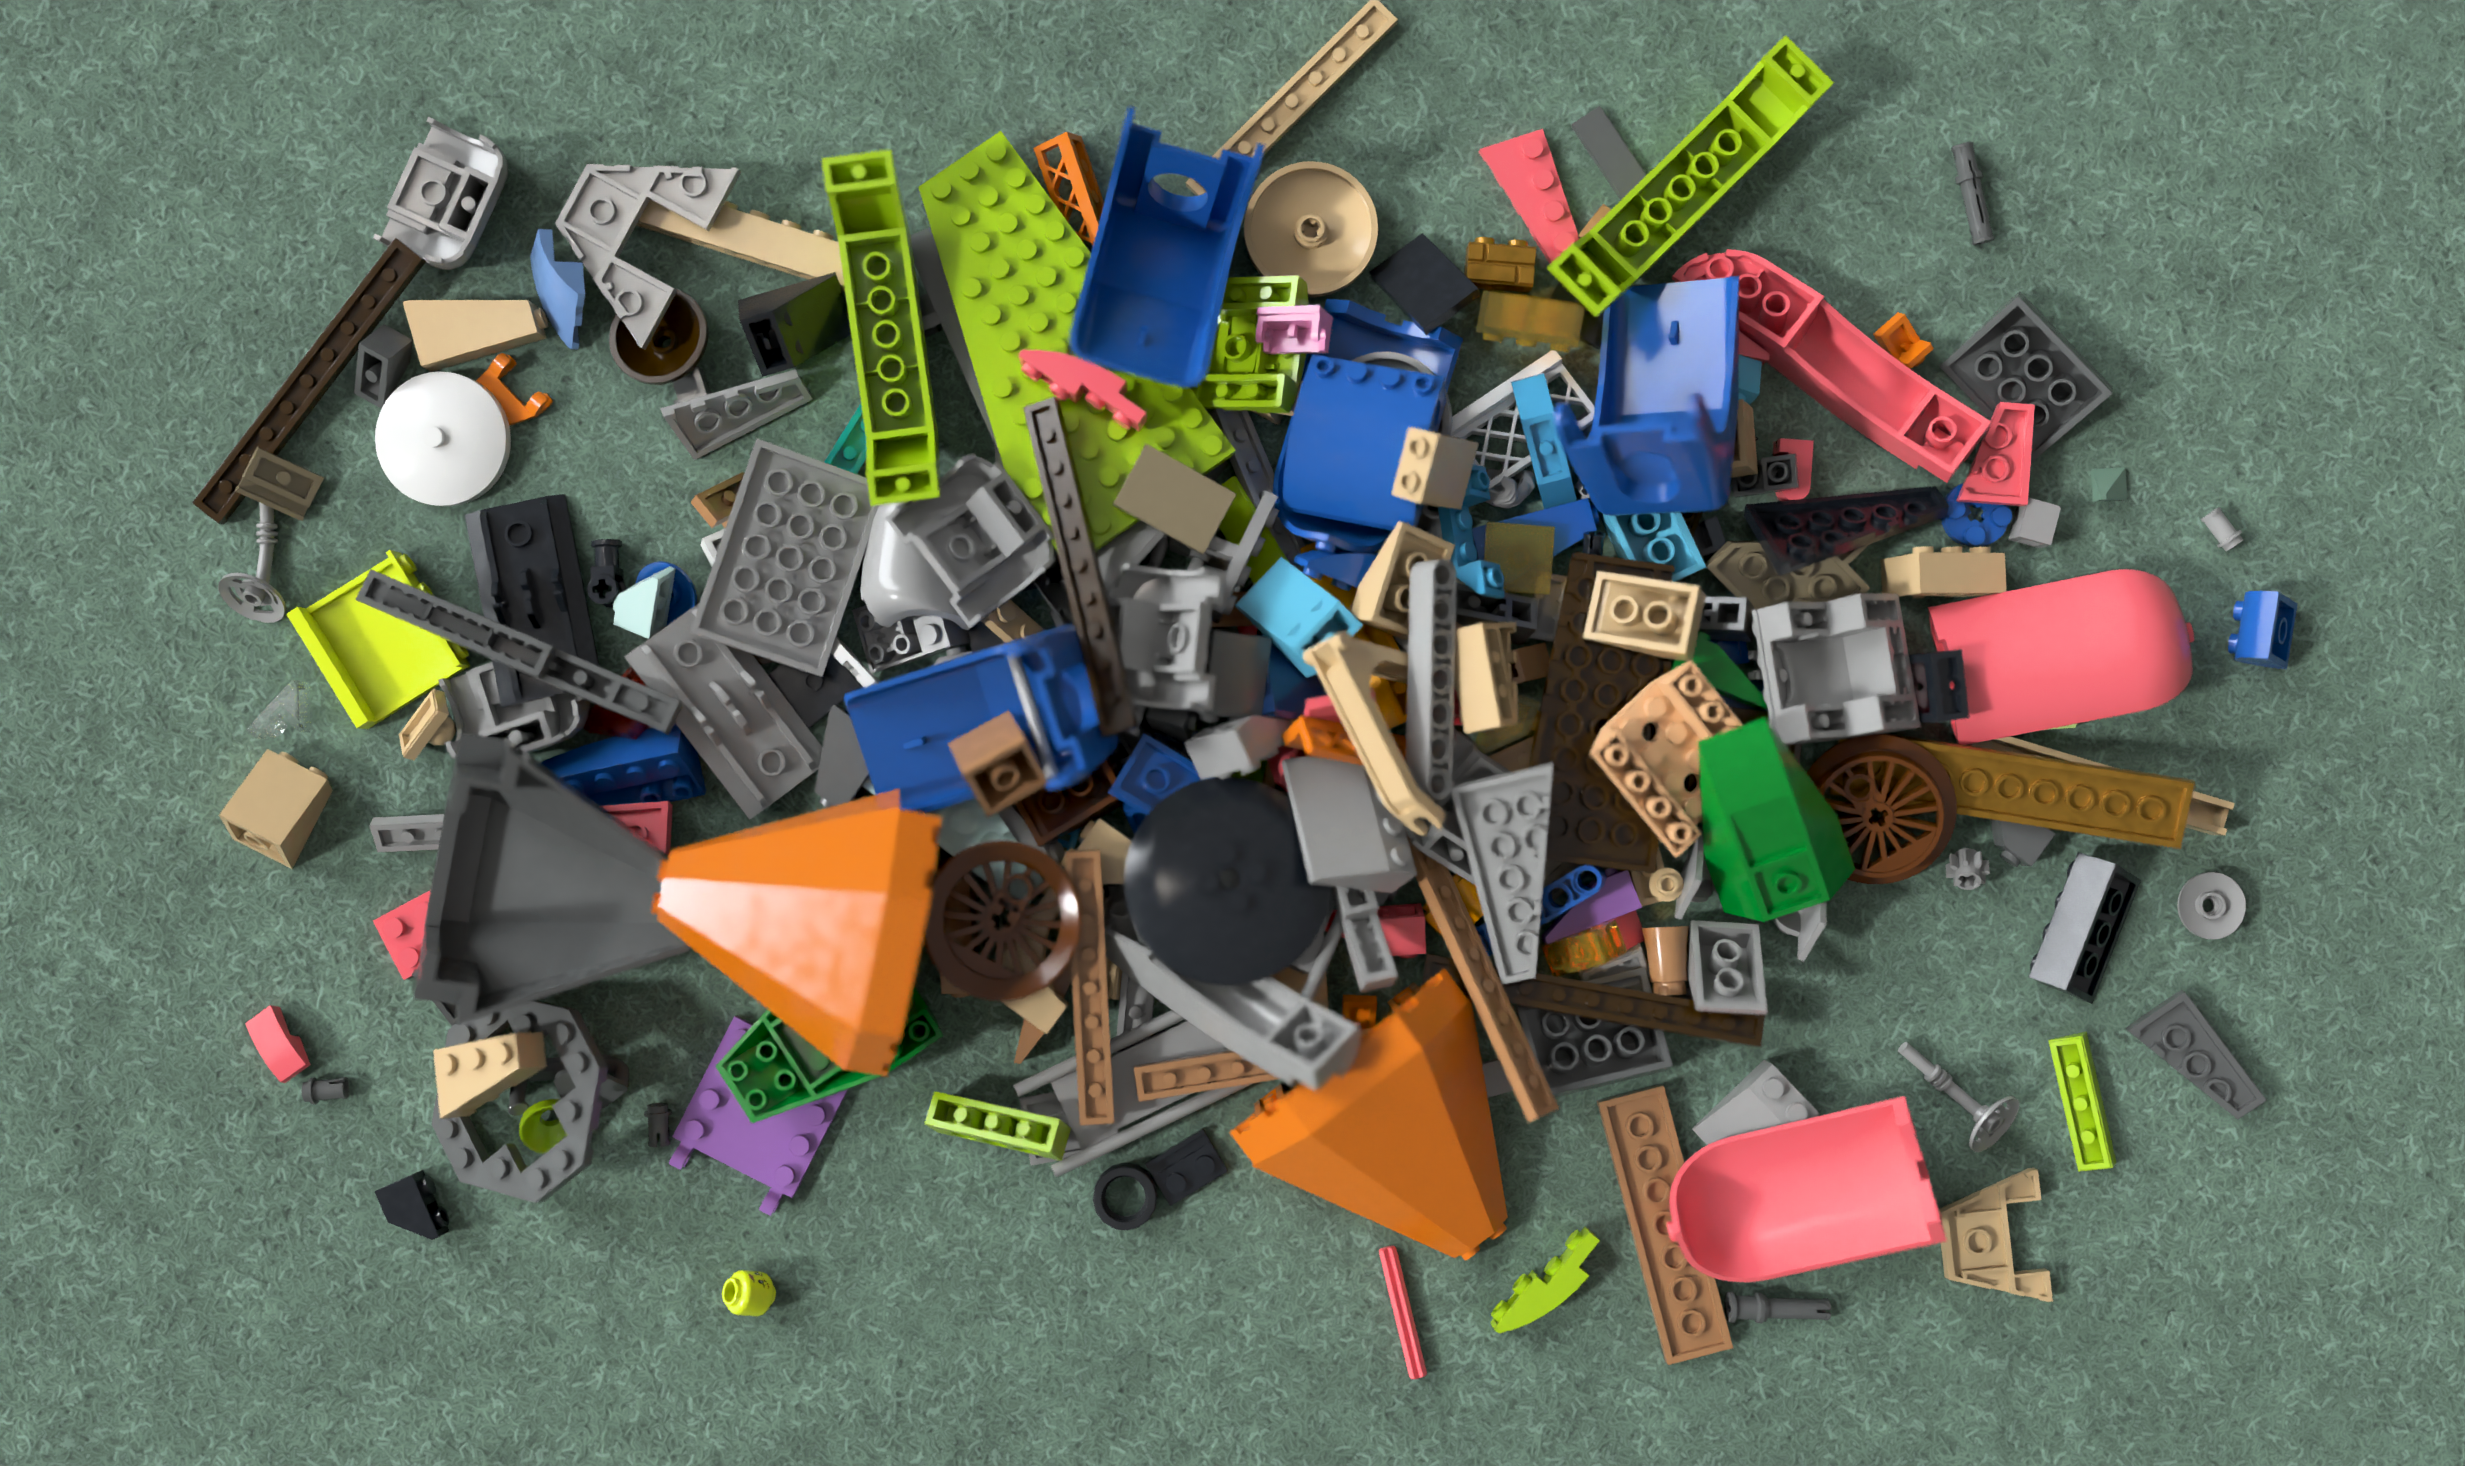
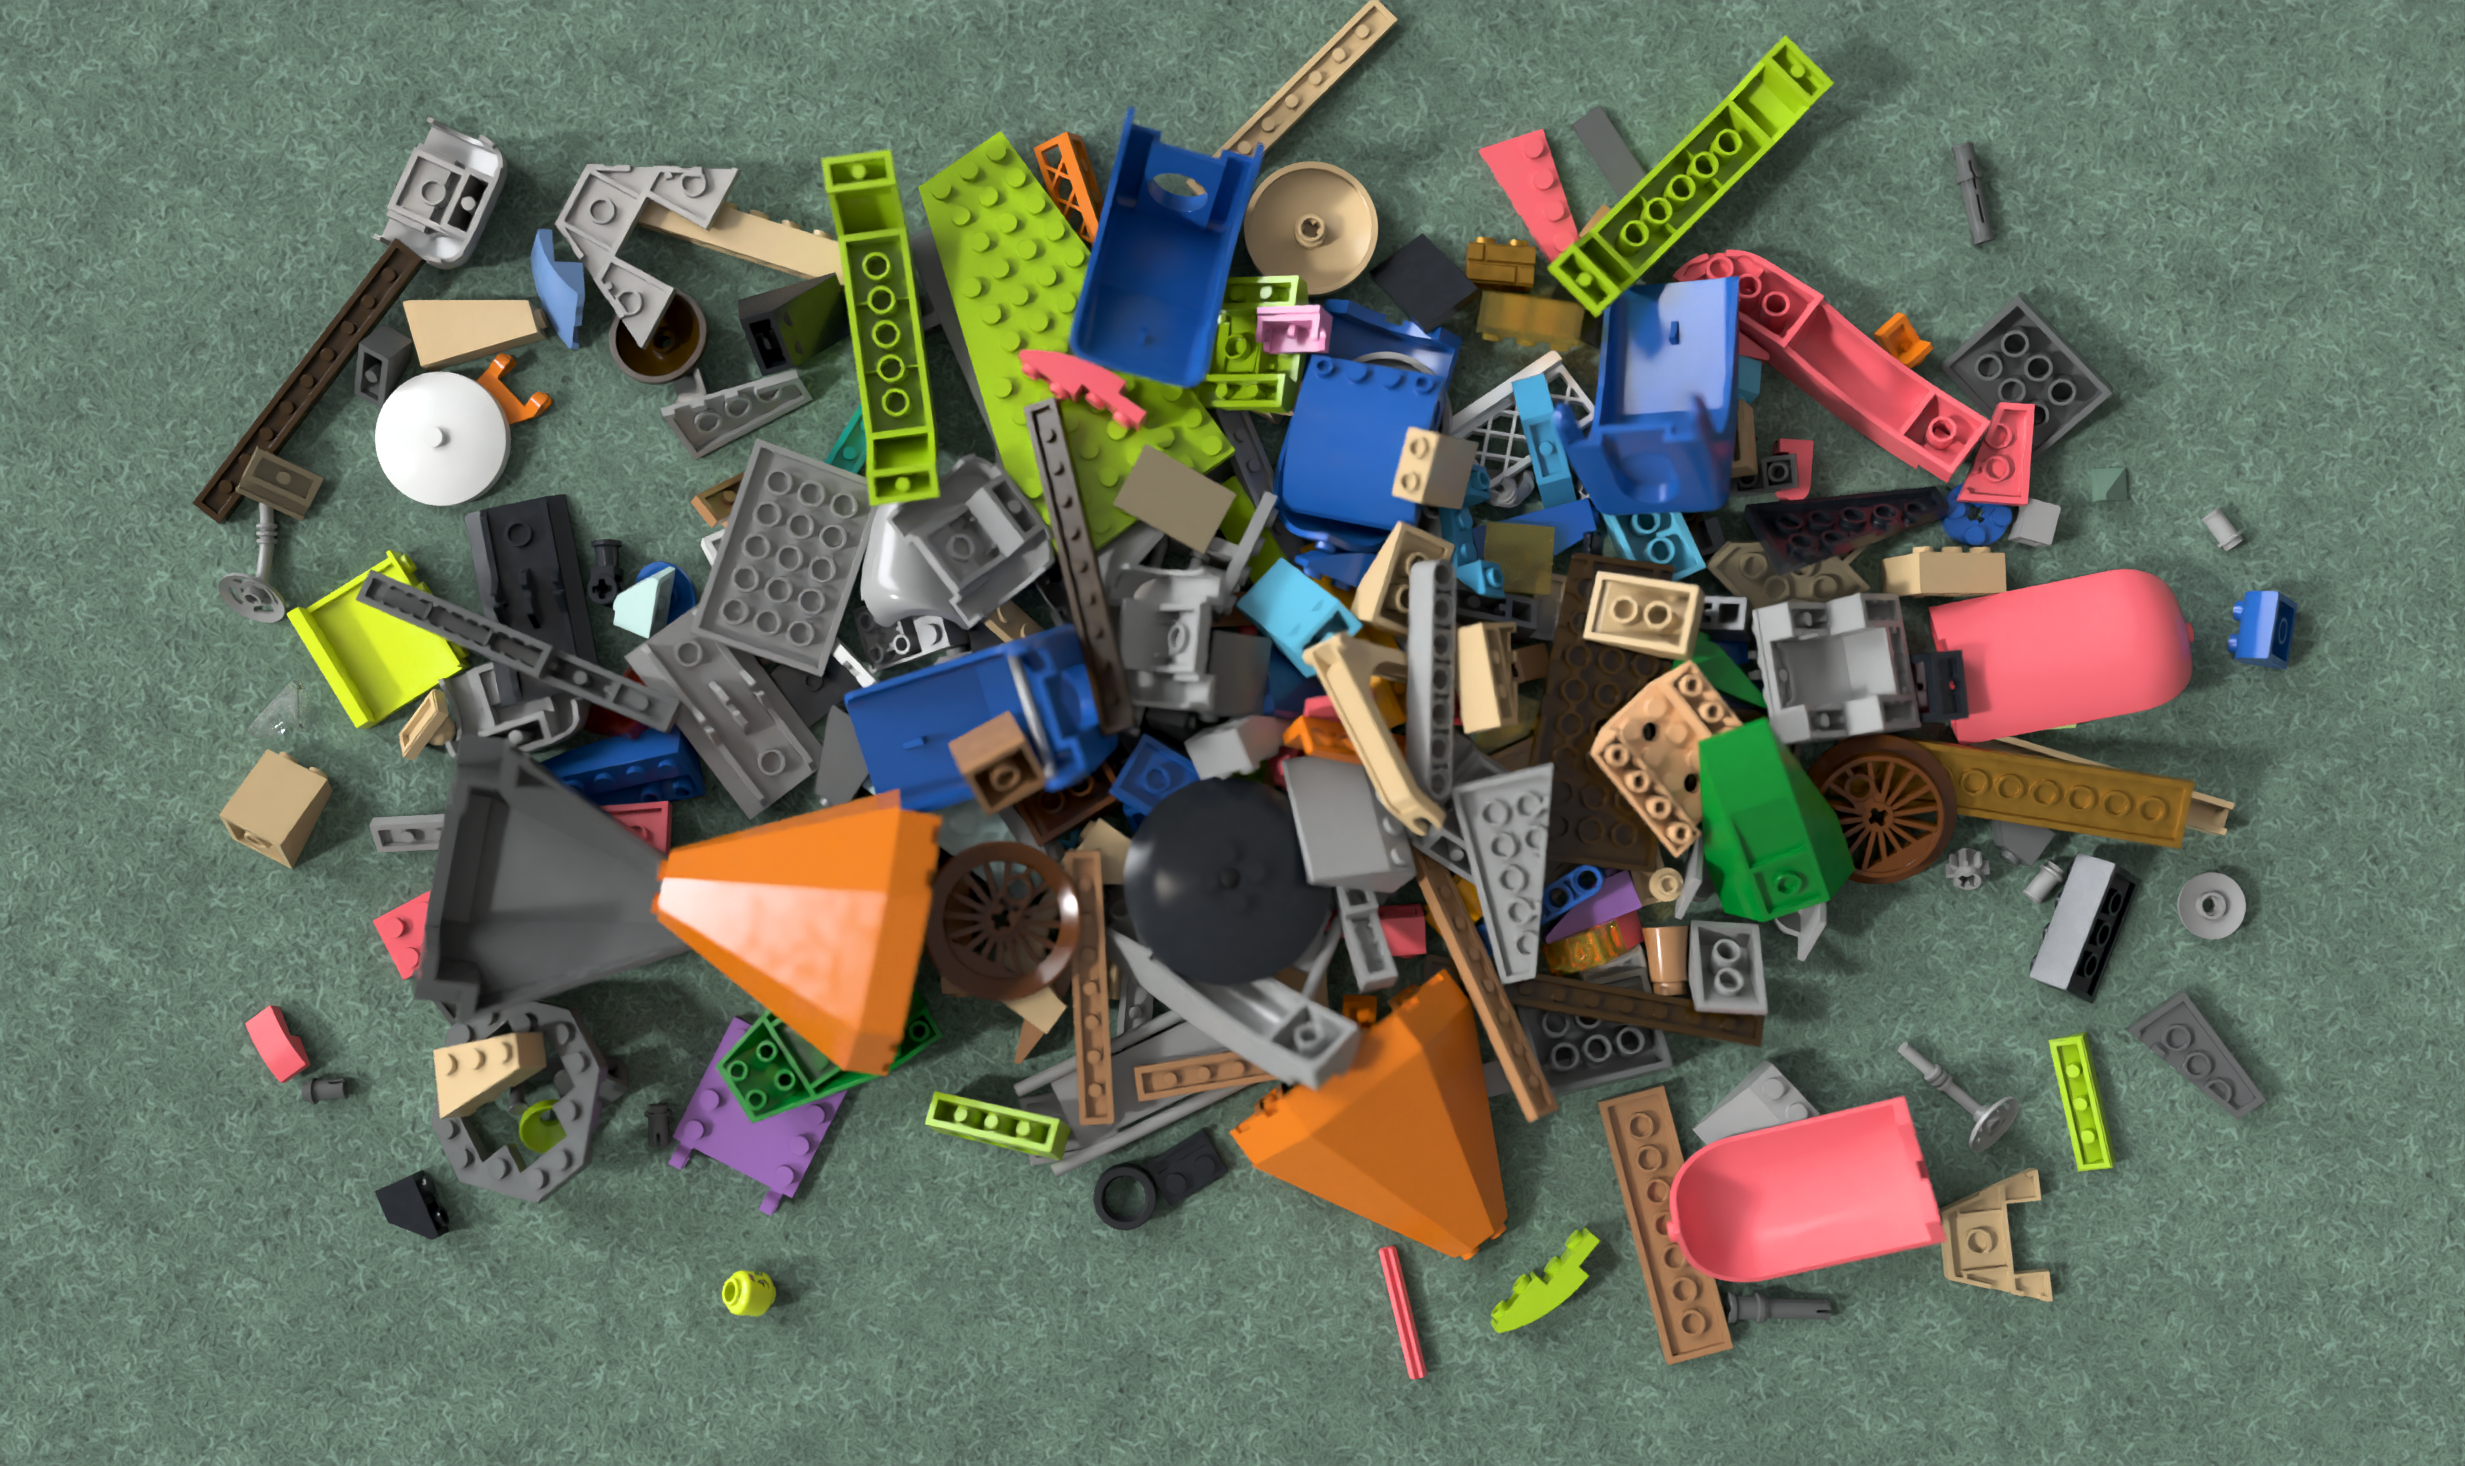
none -> light grey pin [2022,861,2065,905]

